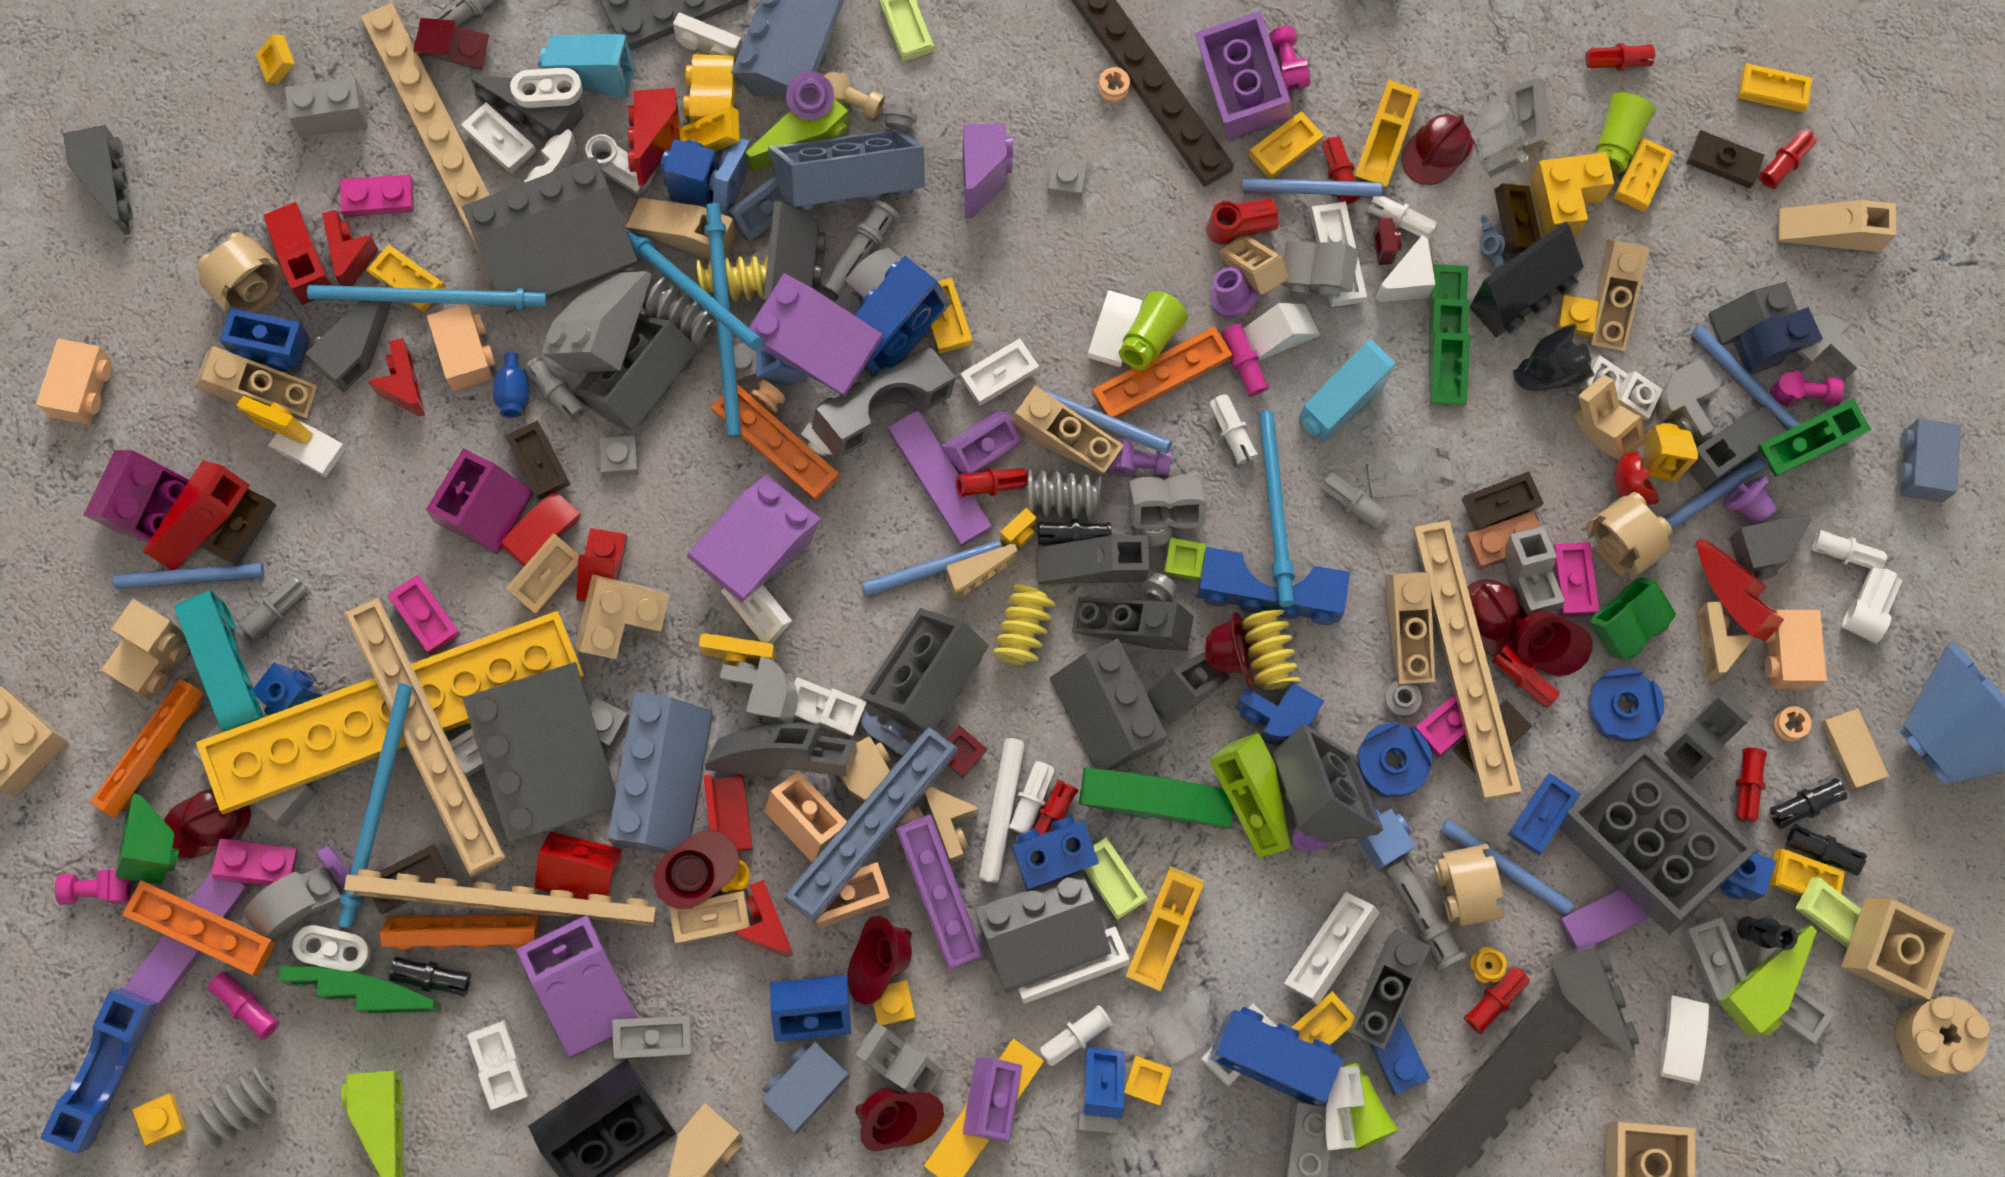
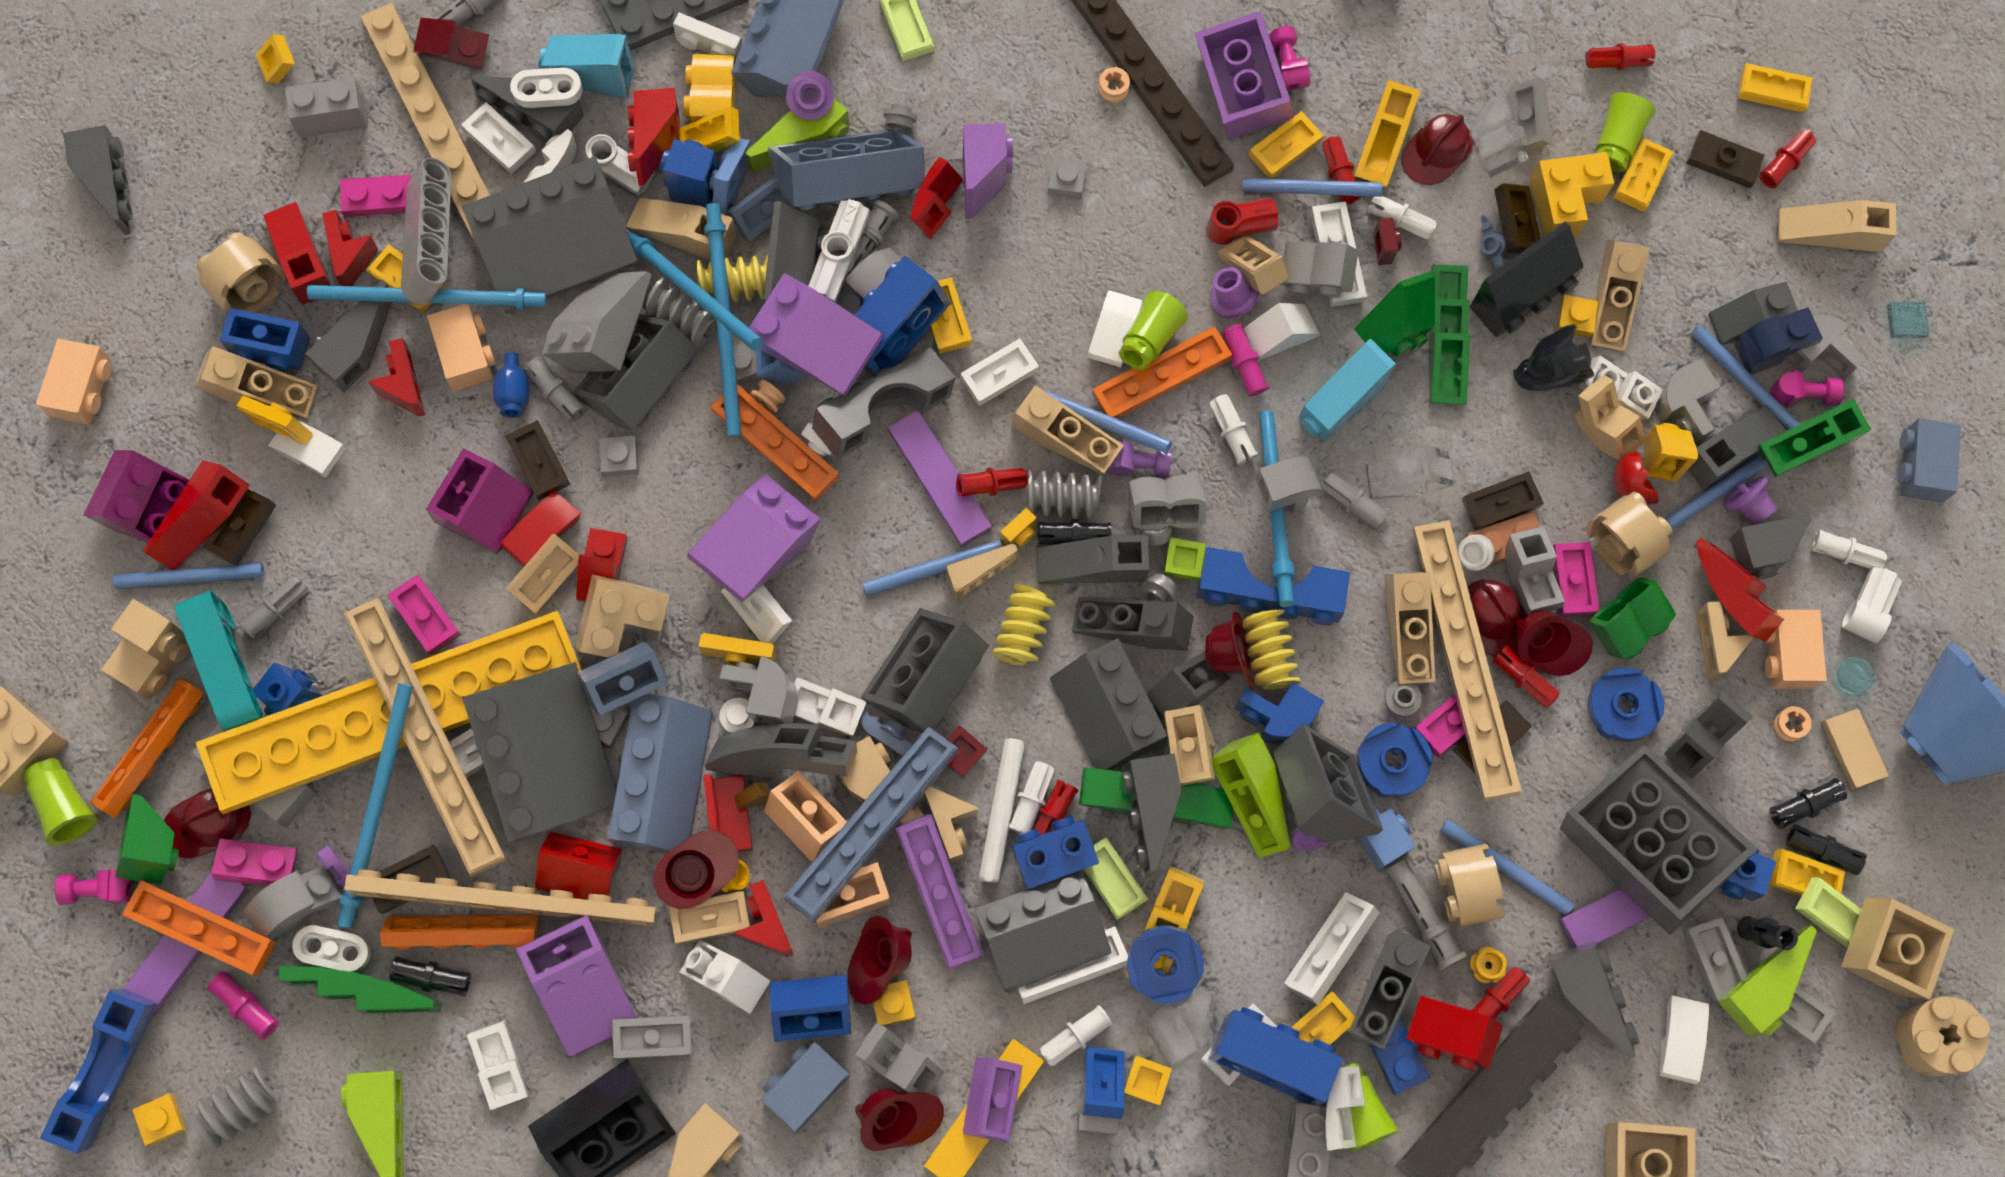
tan leg [824,72,885,121] -> none
medium lavender slope [941,411,1022,474] -> none
white slope [1375,235,1435,302] -> none
blue plate [1507,773,1581,856] -> none
red axle [1735,748,1767,823] -> none
none -> lime plant [23,758,98,846]
none -> light grey beam [401,157,451,306]
none -> sand blue brick [577,642,668,716]
none -> white slope [679,940,770,1014]
none -> white plate [719,698,756,733]
none -> pearl gold tile [734,782,771,809]
none -> white piece [809,199,870,303]
none -> red slope [910,157,964,239]
none -> dark grey slope [1121,754,1181,878]
none -> blue plate [1127,925,1204,1004]
none -> tan slope [1164,705,1215,786]
none -> light grey brick [1256,457,1323,513]
none -> green slope [1354,271,1435,359]
none -> red brick [1406,996,1503,1071]
none -> white plate [1458,534,1495,571]
none -> clear light blue tile [1834,656,1875,694]
none -> clear light blue tile [1887,301,1930,339]

